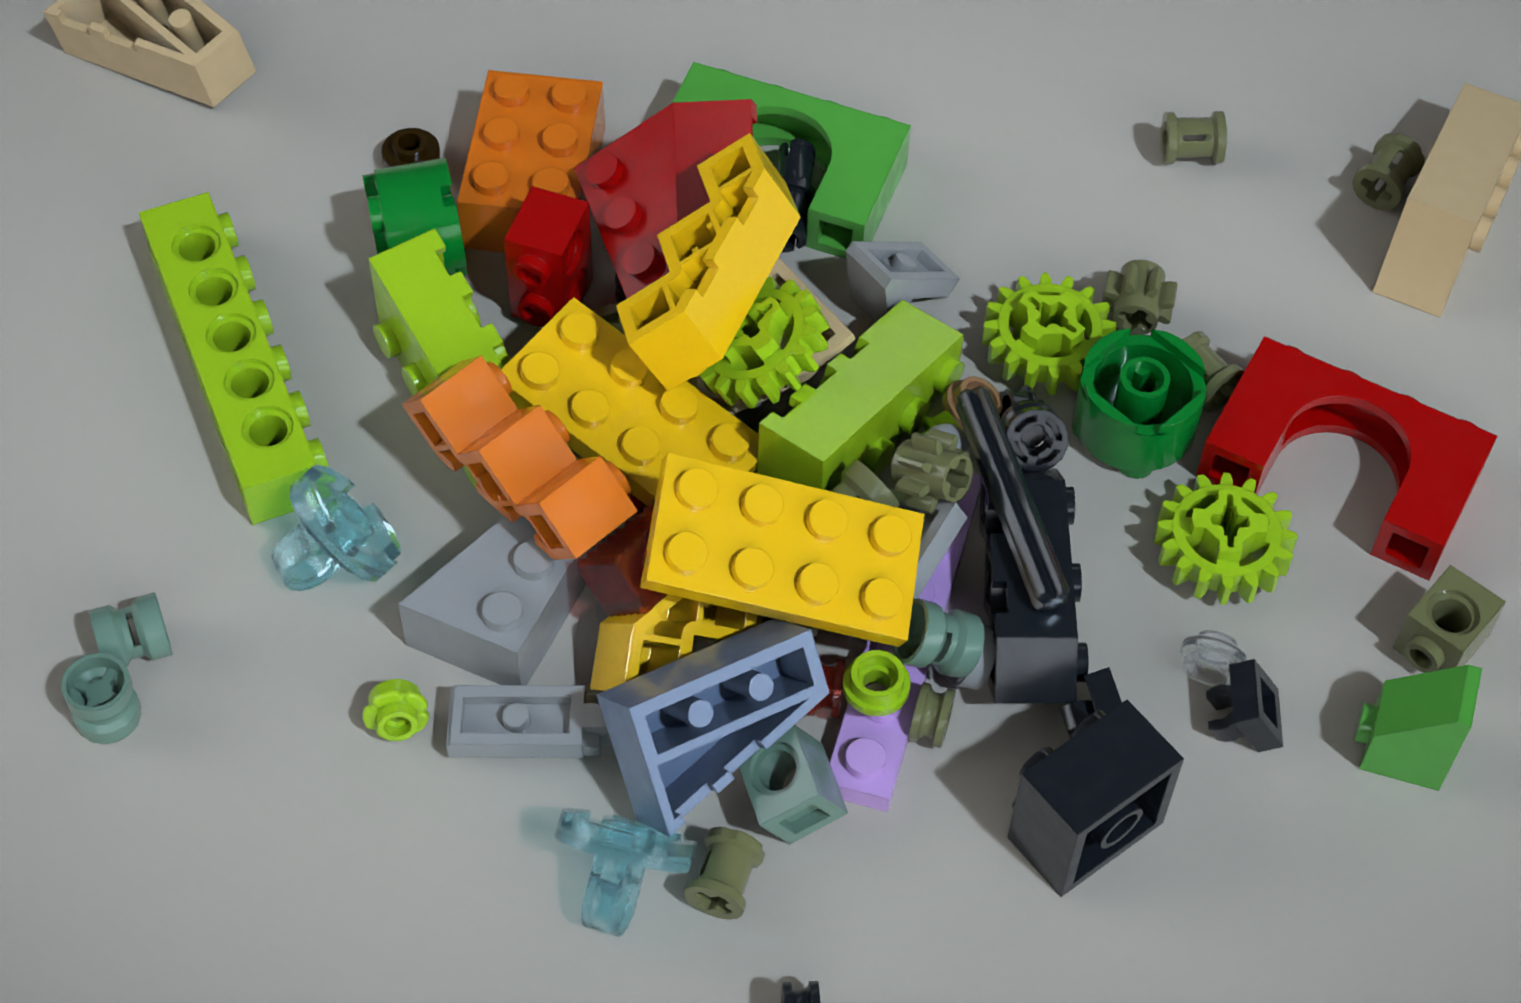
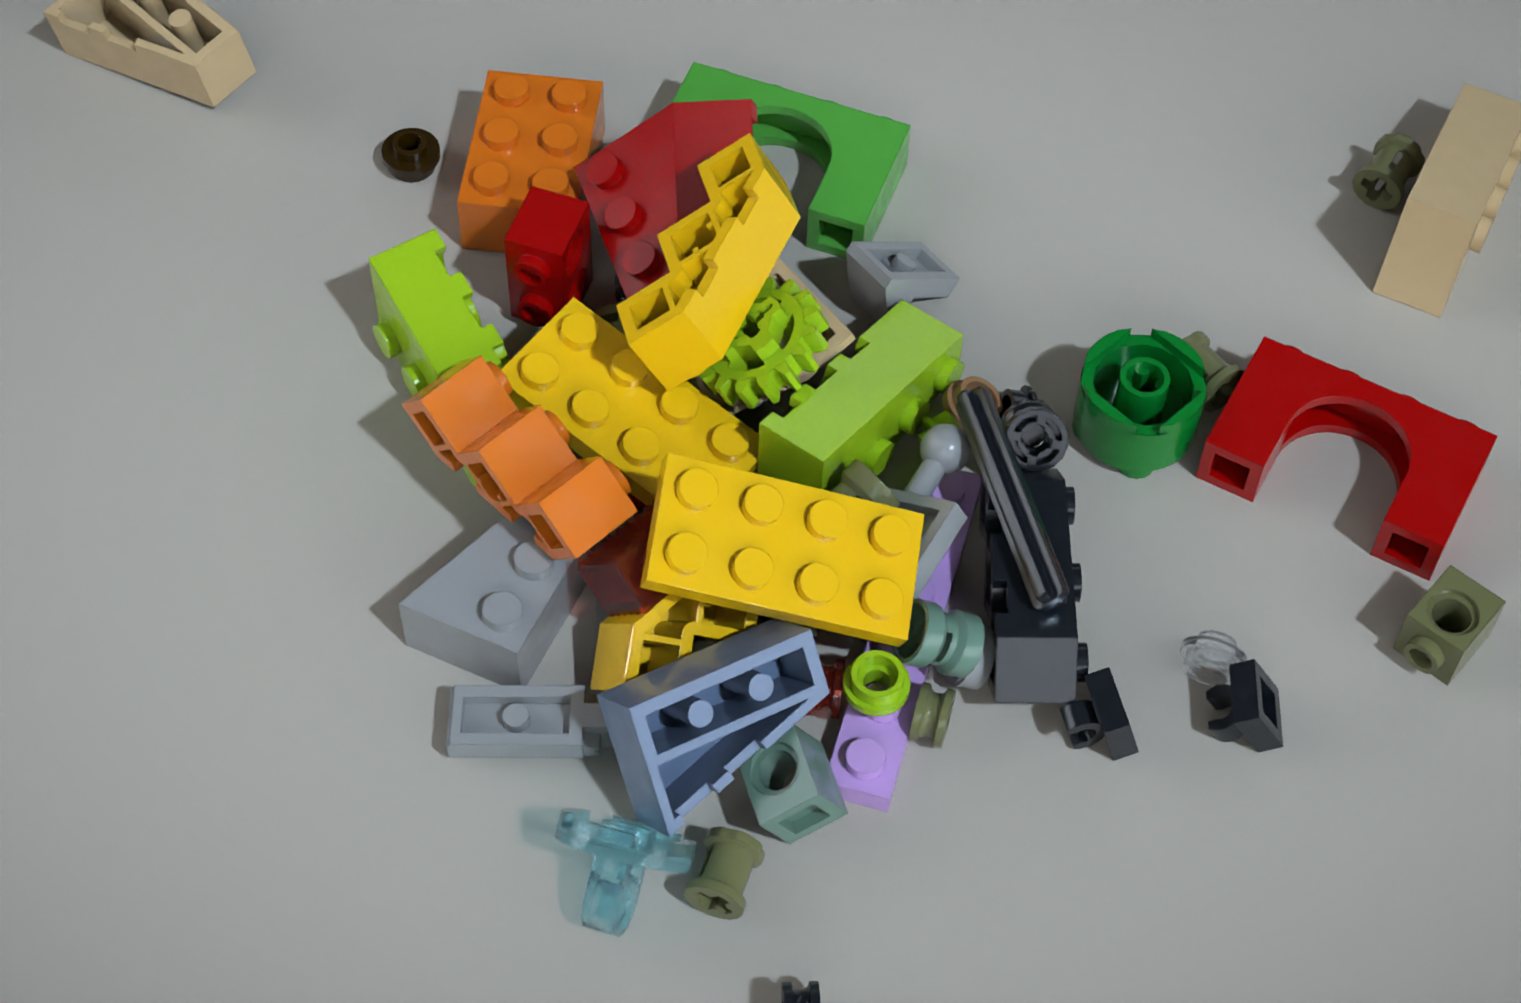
sand green wheel [61,652,142,744] -> none
sand green wheel [89,592,173,667] -> none
lime brick [138,192,330,525] -> none
clear light blue tile [271,465,401,591] -> none
green brick [362,157,468,277] -> none
lime plate [362,679,429,741] -> none
black pin [778,139,816,252] -> none
olive gear [891,428,973,513] -> none
lime gear [981,273,1116,395] -> none
black brick [1007,699,1184,897] -> none
olive gear [1102,260,1178,335] -> none
lime gear [1153,472,1298,605] -> none
olive bush [1161,111,1227,164] -> none
bright green slope [1353,664,1482,791] -> none

